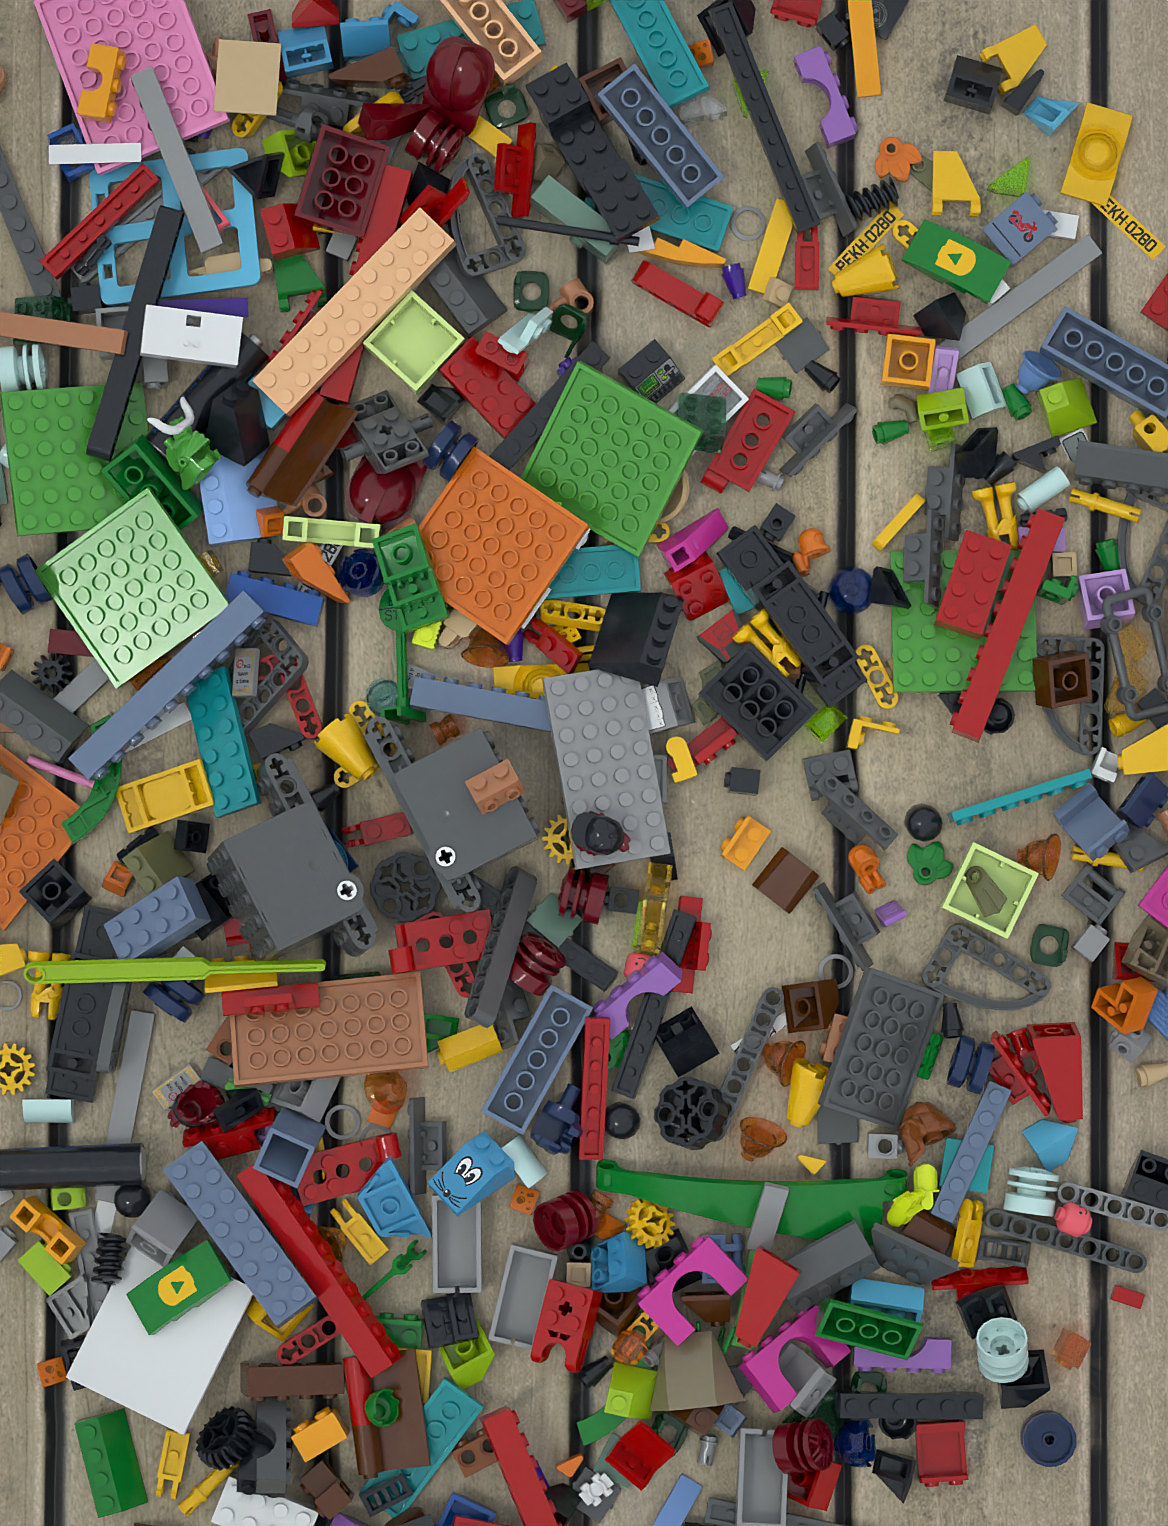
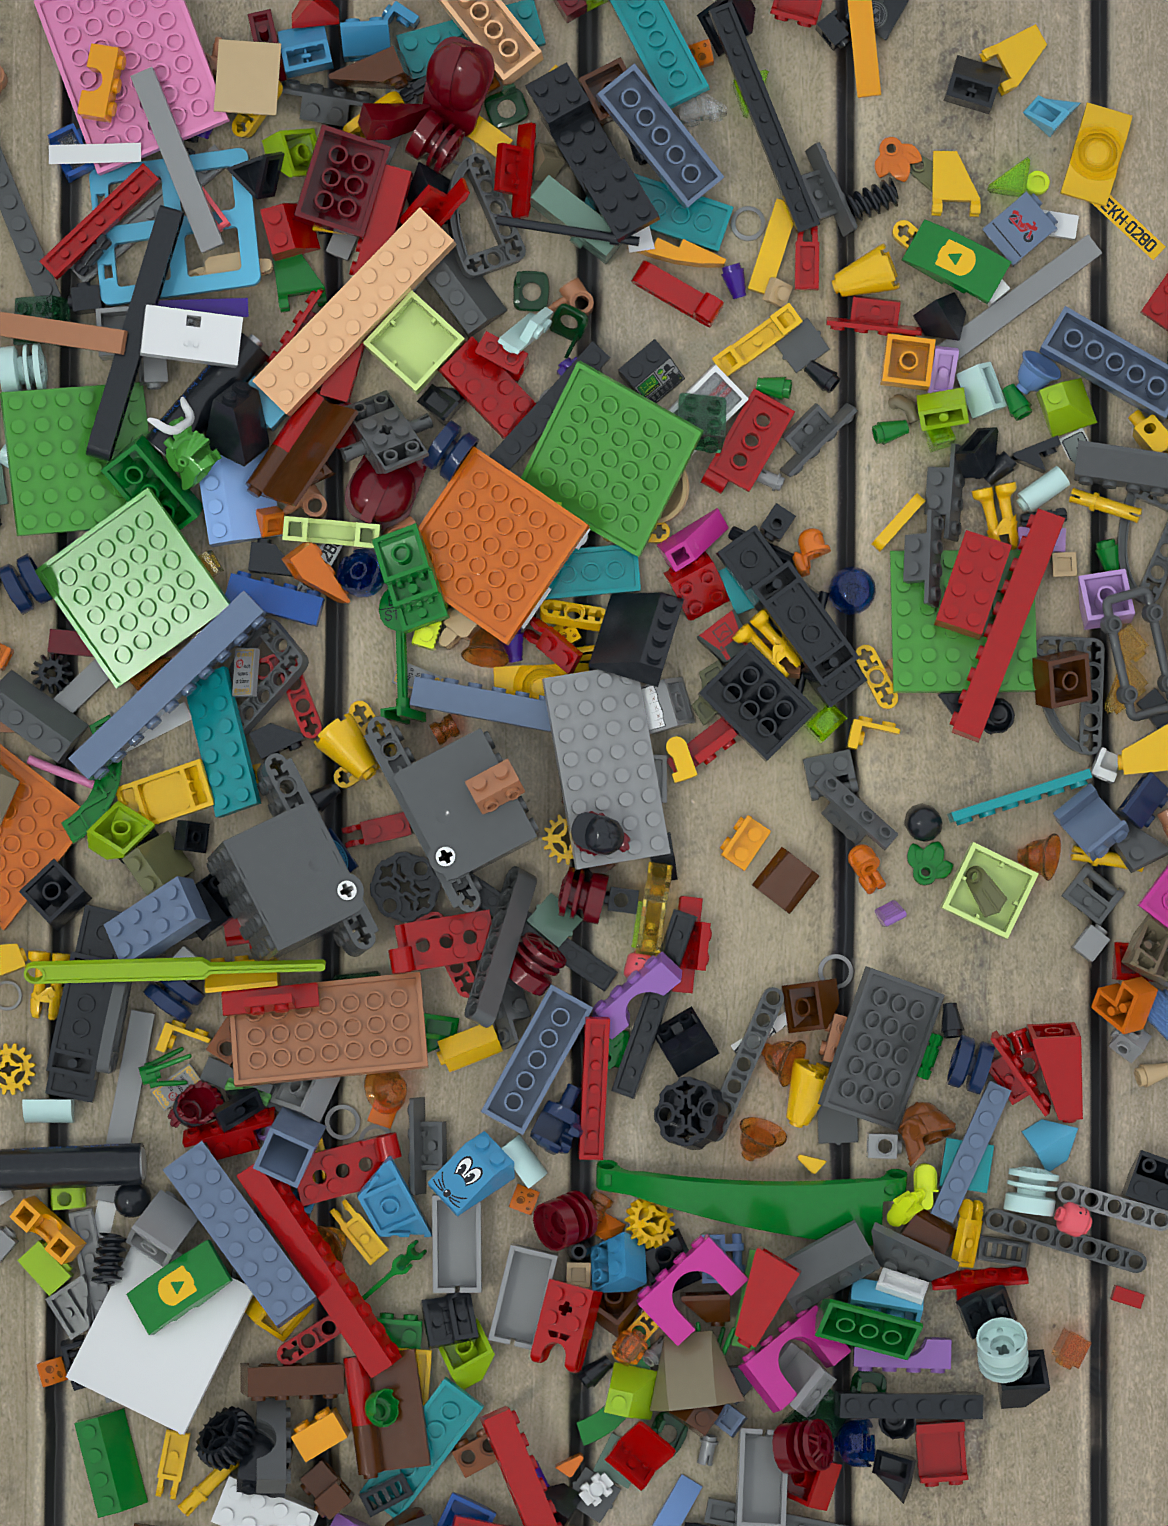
orange slope [102,861,134,897] -> none
dark grey piece [265,107,329,143] -> none
clear light blue hair [365,678,397,716] -> none
black hair [605,1102,641,1140] -> none
black brick [724,767,761,796] -> none
light grey tile [746,1182,789,1251] -> none
medium lavender arch [793,46,858,148] -> none
dark grey bracket [813,882,880,971] -> none
yellow sticker [828,202,904,275] -> none
black slope [868,566,911,609] -> none
dark grey beam [921,925,1051,1010] -> none
black slope [1001,69,1044,116] -> none
dark blue wheel [1020,1410,1077,1467] -> none
dark green piece [1030,924,1069,967] -> none
green bracket [1036,575,1079,605] -> none
yellow cone [1108,710,1146,737] -> none
none -> lime slope [87,801,155,860]
none -> green plant [138,1047,192,1089]
none -> yellow bracket [156,1019,213,1053]
none -> white tile [875,1267,929,1305]
none -> neon yellow tile [1025,171,1050,196]

